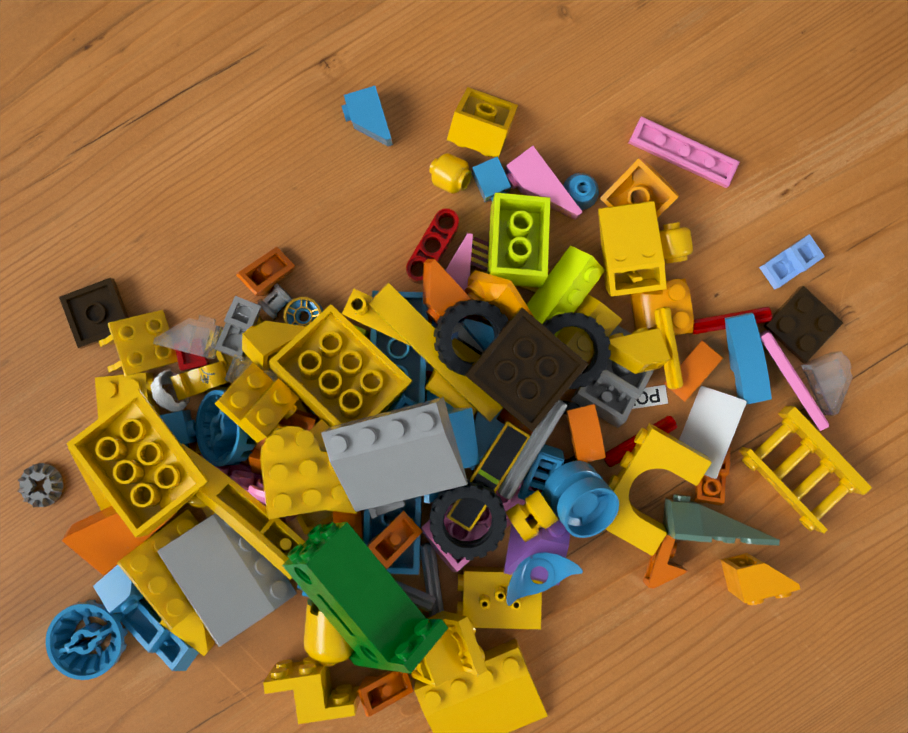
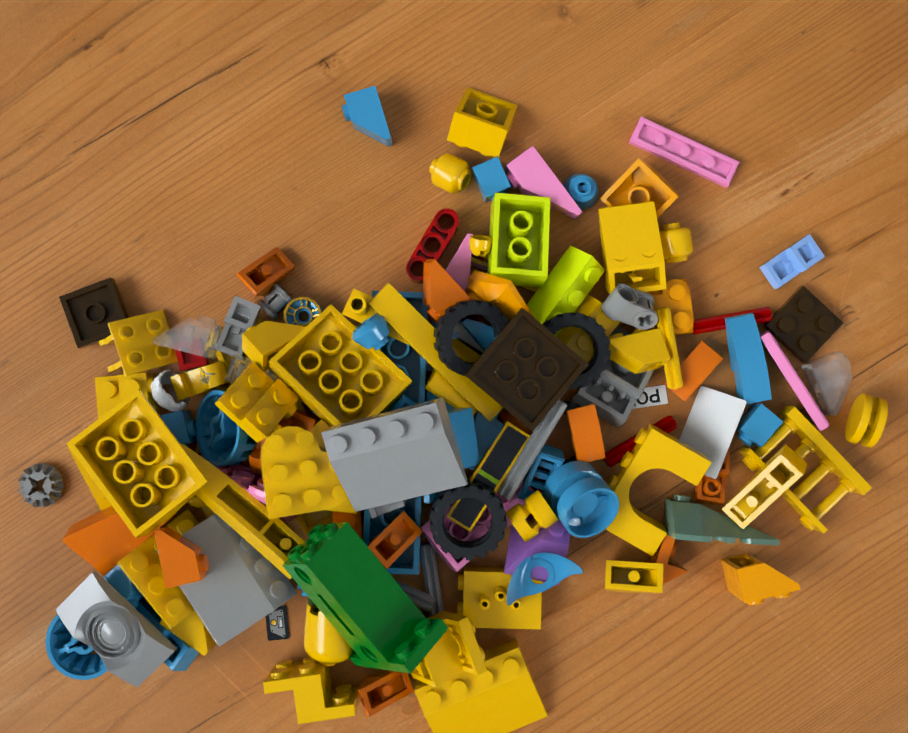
none -> light grey slope [55,570,177,687]
none -> orange slope [154,526,209,589]
none -> sticker [265,606,289,641]
none -> dark azure cone [352,313,390,351]
none -> yellow hinge [469,235,492,256]
none -> light grey piece [601,283,658,330]
none -> yellow slope [605,560,664,593]
none -> yellow slope [722,444,807,529]
none -> dark azure brick [736,403,783,447]
none -> yellow head [845,393,888,448]

